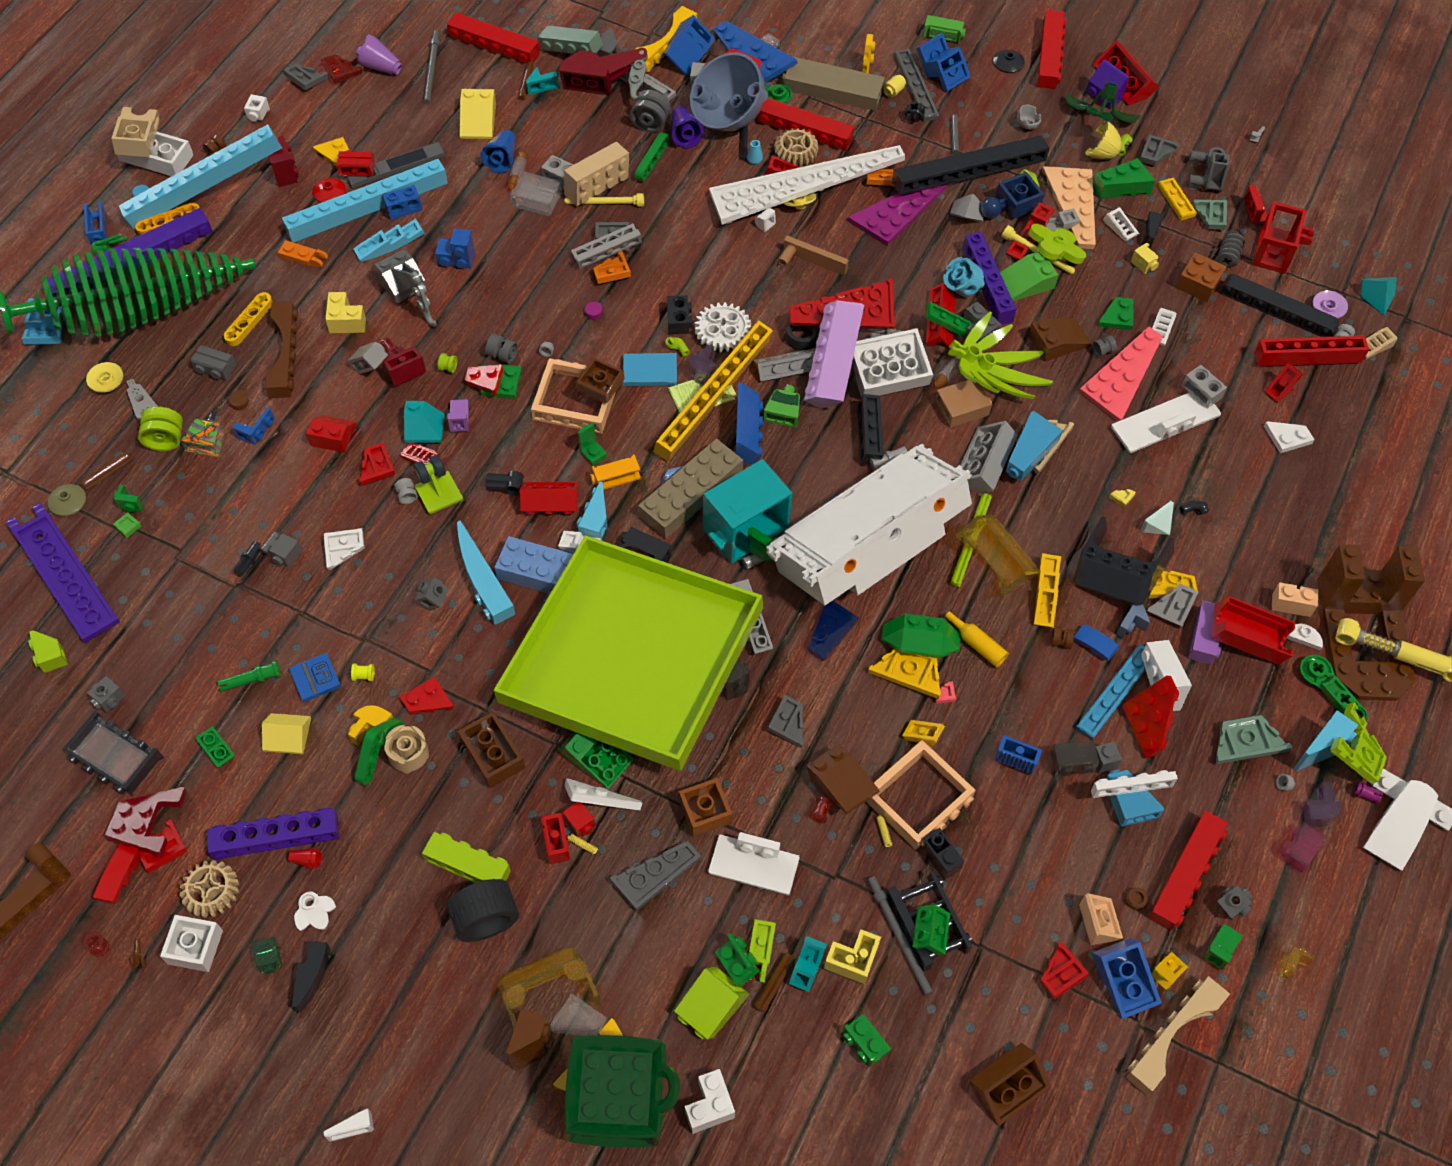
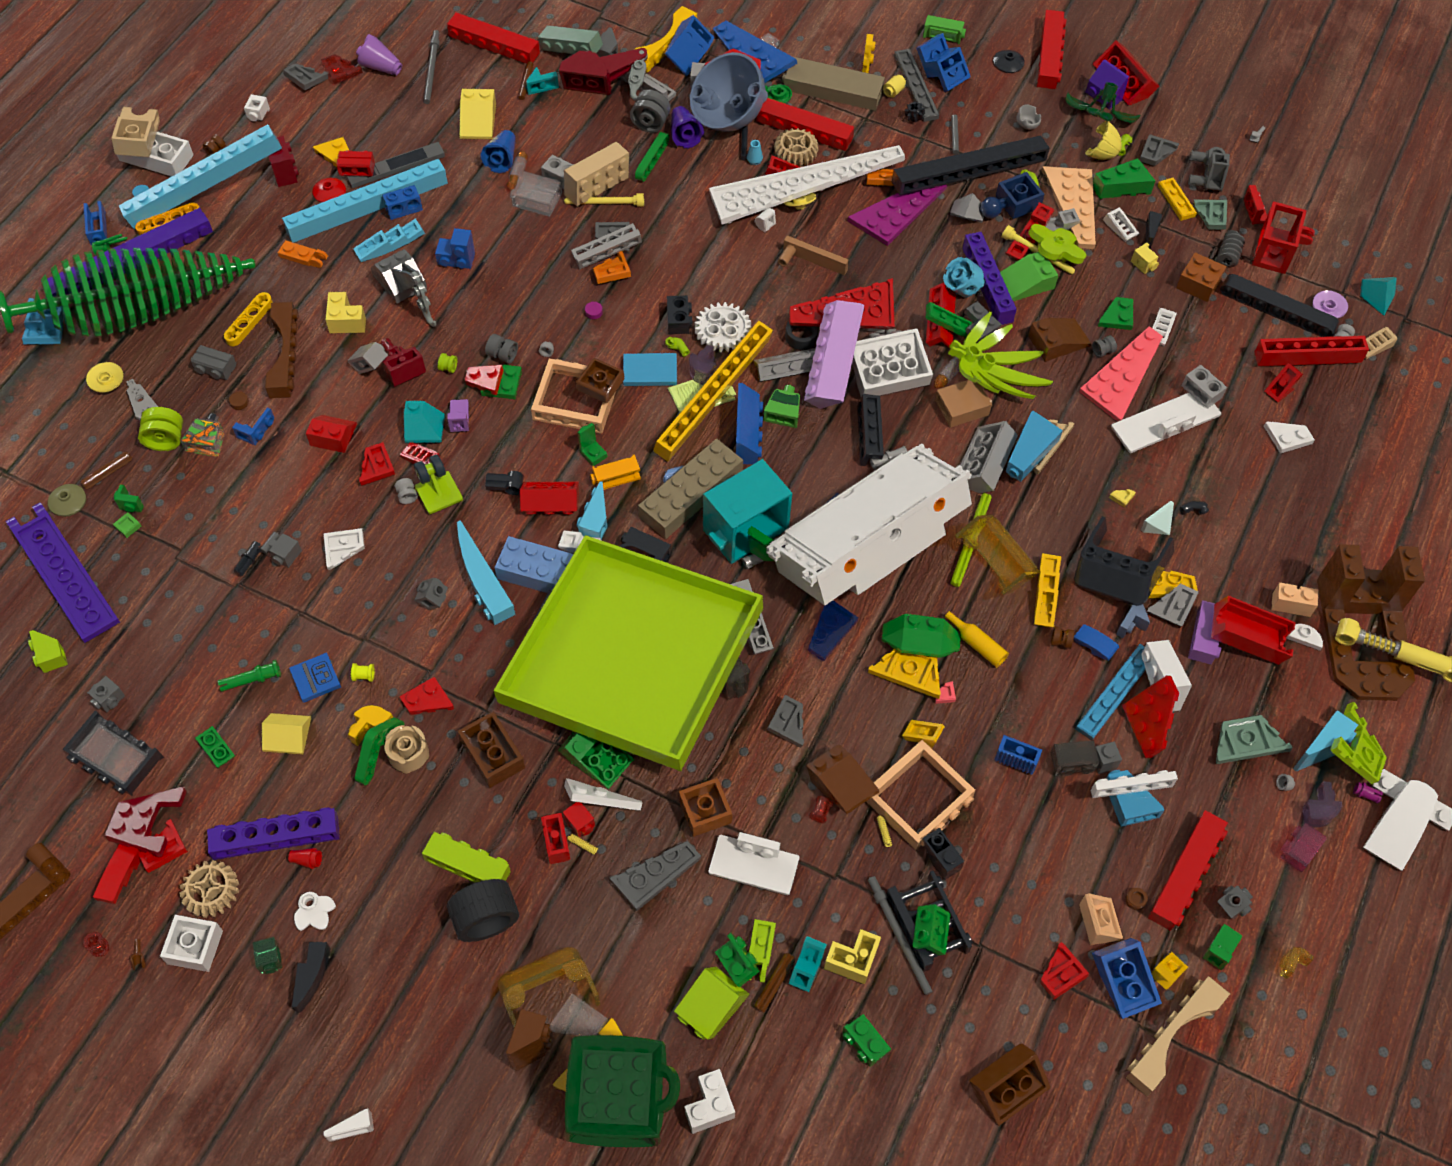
green beam [1300,655,1368,720] -> none

